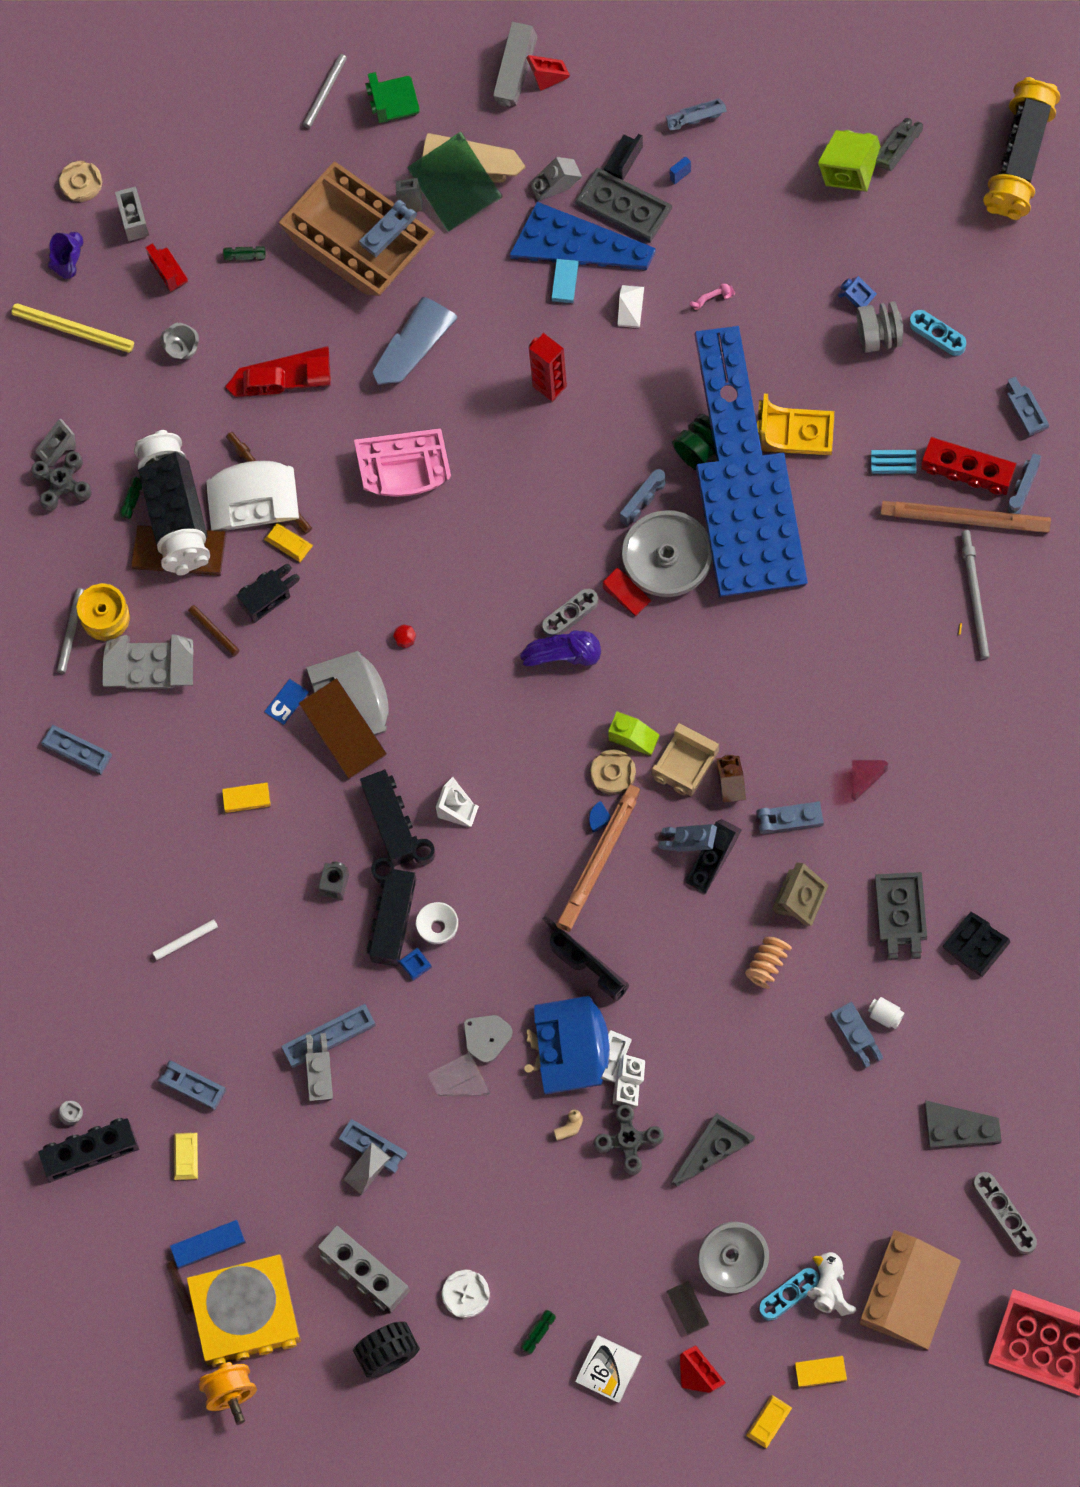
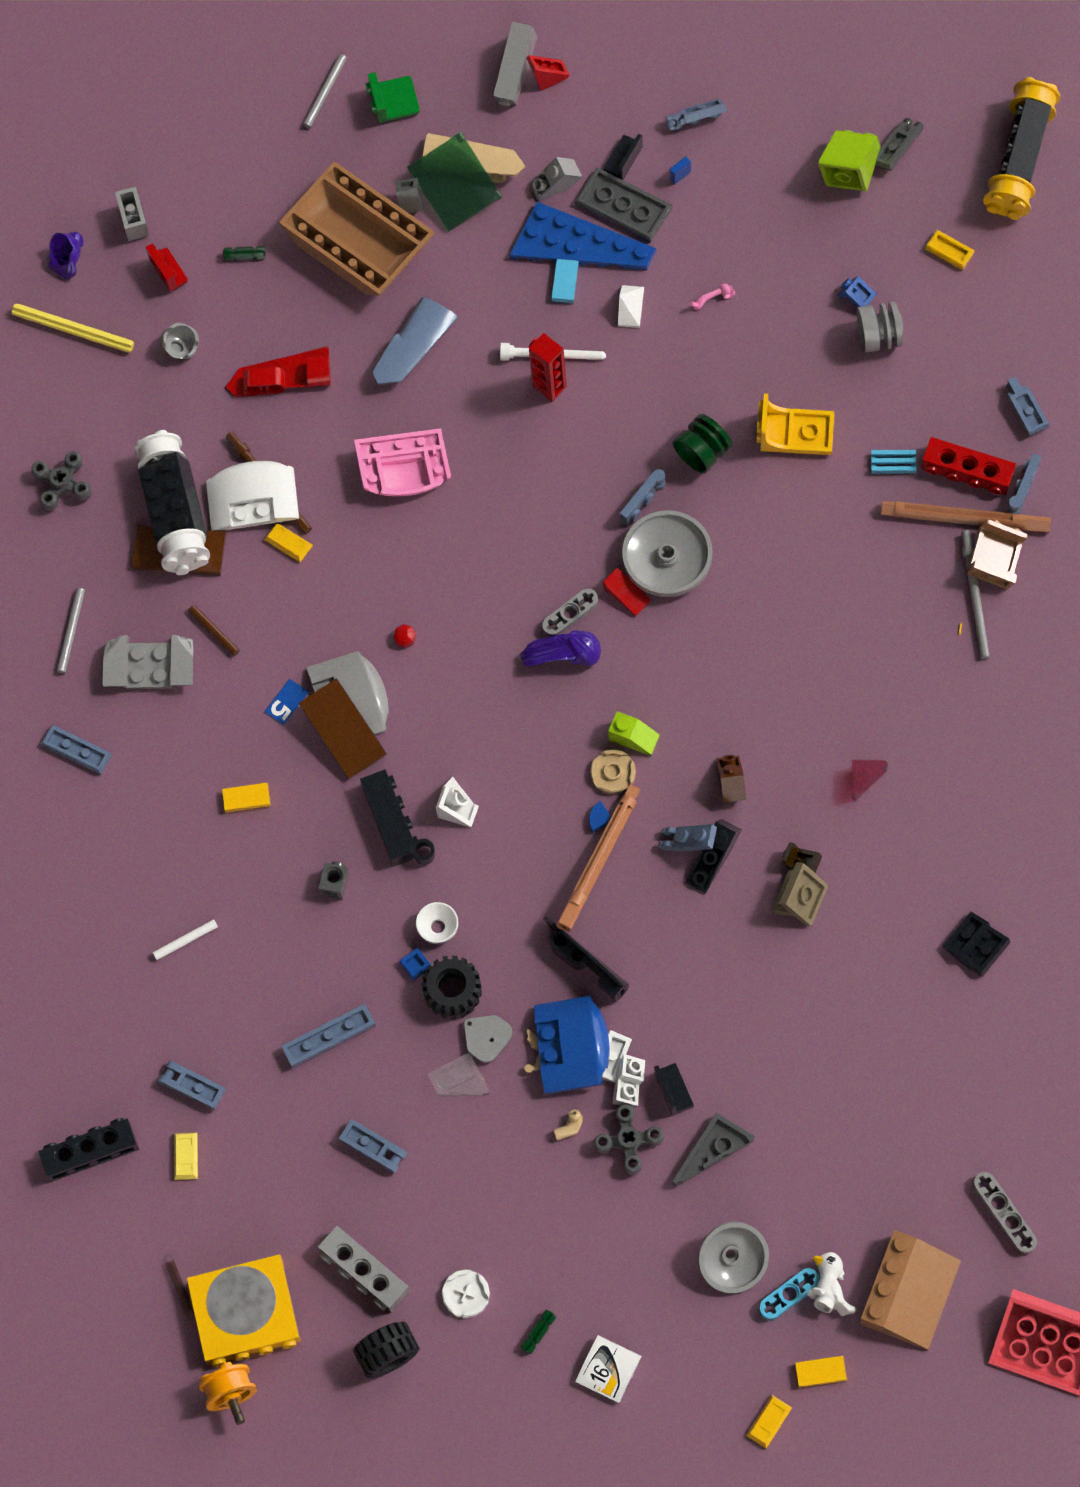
light grey slope [35,419,76,466] -> none
light grey tile [58,1101,83,1125] -> none
tan tile [59,161,103,202] -> none
yellow wheel [76,583,130,641] -> none
dark green axle [119,477,142,519] -> none
blue tile [170,1220,246,1269] -> none
black hinge [236,564,300,623] -> none
light grey hinge [305,1033,333,1101] -> none
light grey slope [344,1143,391,1195] -> none
sand blue plate [359,200,417,258] -> none
black hinge [367,858,417,967] -> none
tan panel [652,723,719,797] -> none
clear smoke tile [667,1281,709,1335] -> none
red slope [680,1345,726,1393] -> none
blue piece [694,326,808,597] -> none
light nougat piece [745,937,792,989] -> none
sand blue plate [756,801,824,834] -> none
sand blue hinge [831,1002,883,1068] -> none
white brick [868,997,905,1029] -> none
dark grey tile [875,872,927,960] -> none
medium azure beam [910,310,966,356] -> none
dark grey wing [925,1100,1002,1149] -> none
none -> black tyre [422,955,482,1019]
none -> white piece [500,343,606,361]
none -> black panel [654,1063,694,1116]
none -> dark brown bracket [782,842,822,873]
none -> yellow tile [925,230,975,270]
none -> panel [966,519,1028,589]

